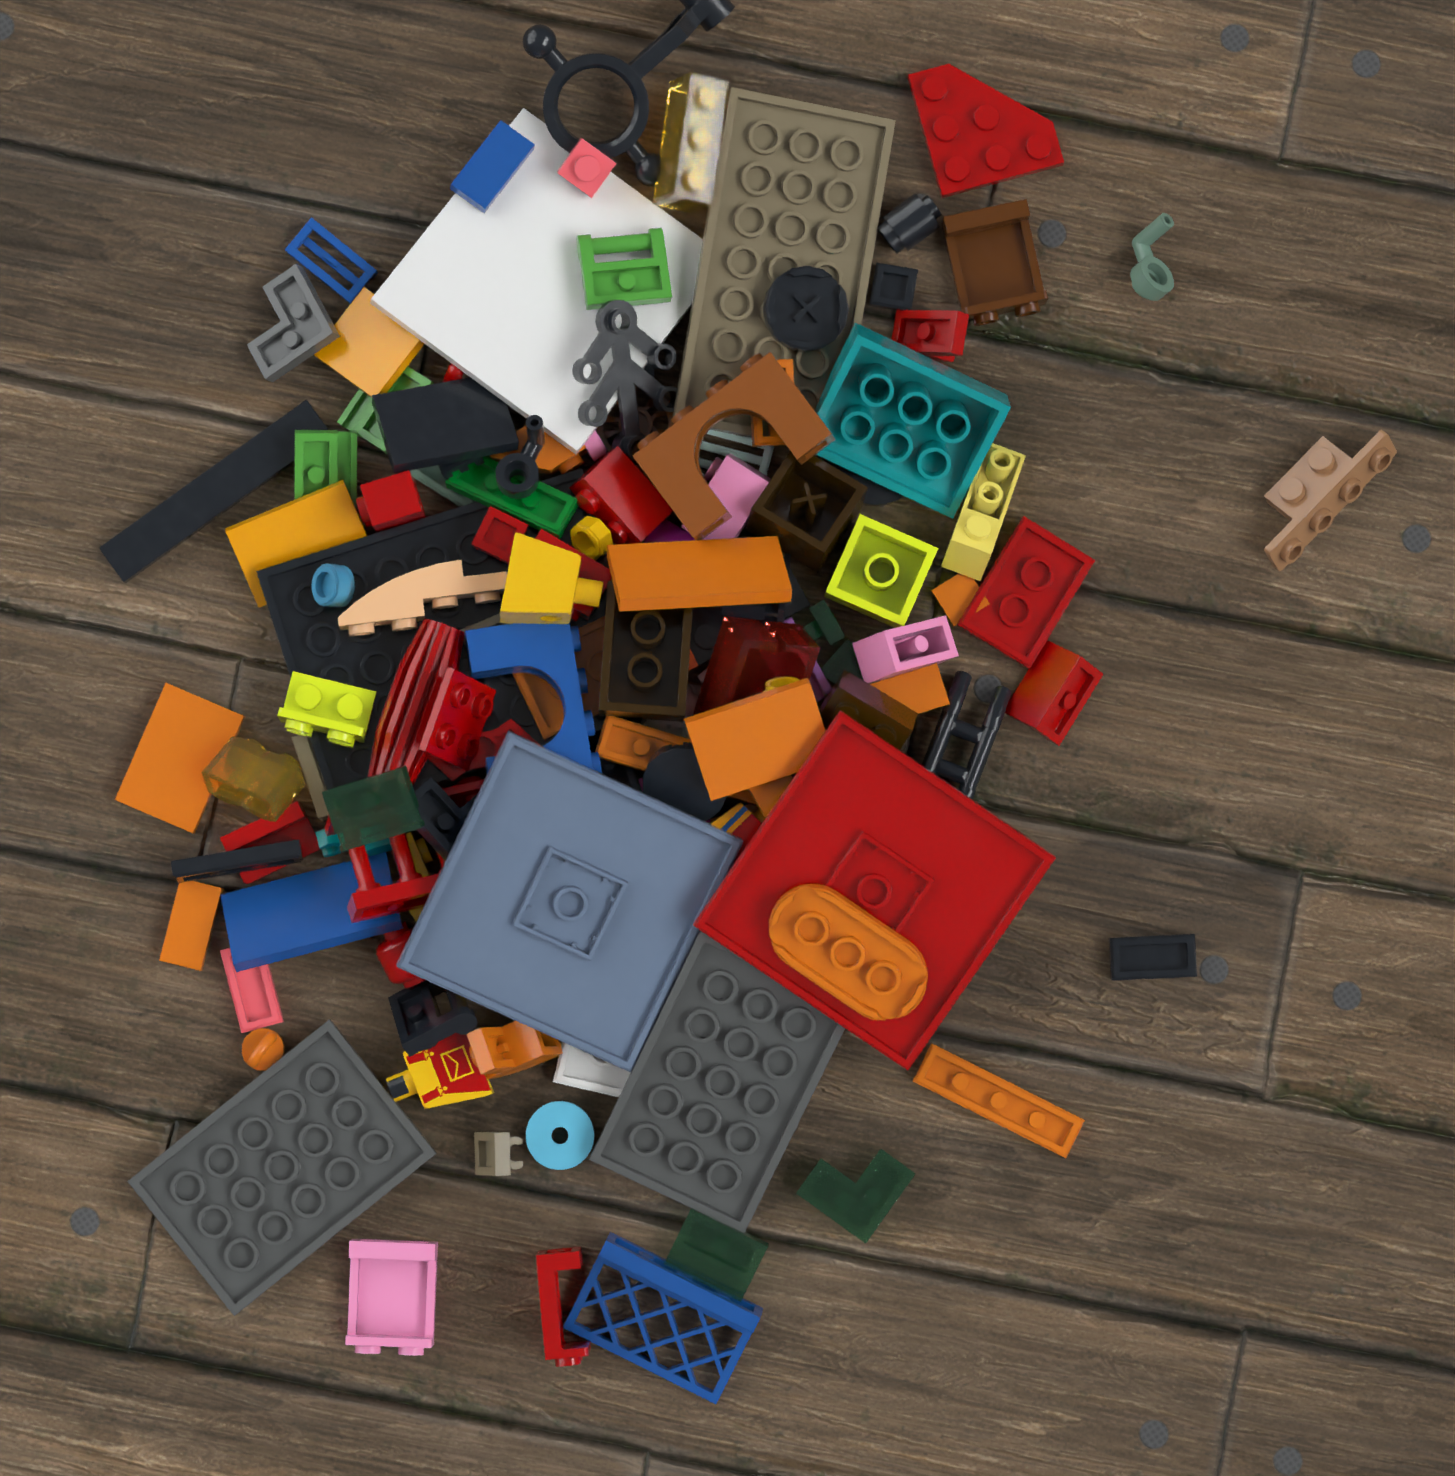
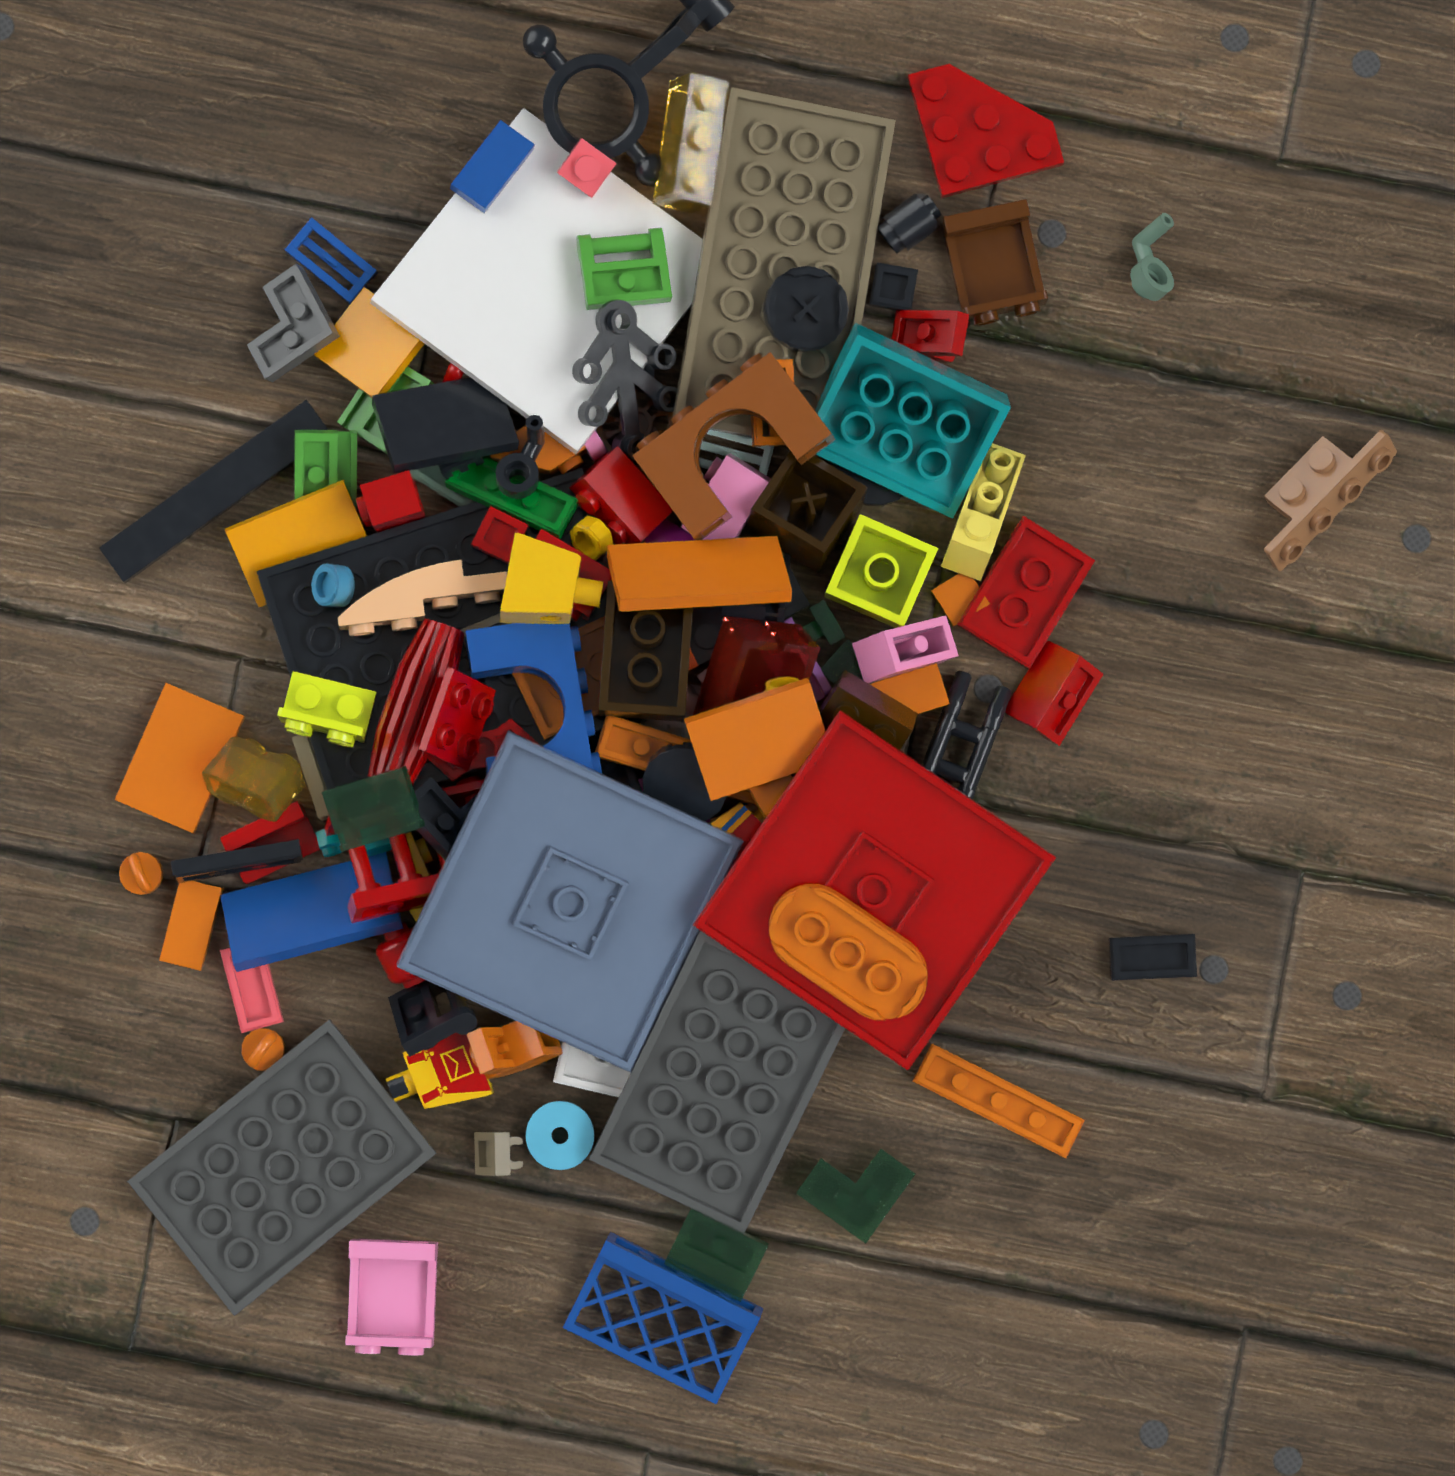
red panel [536,1246,591,1367] -> none
none -> orange tile [119,852,163,895]

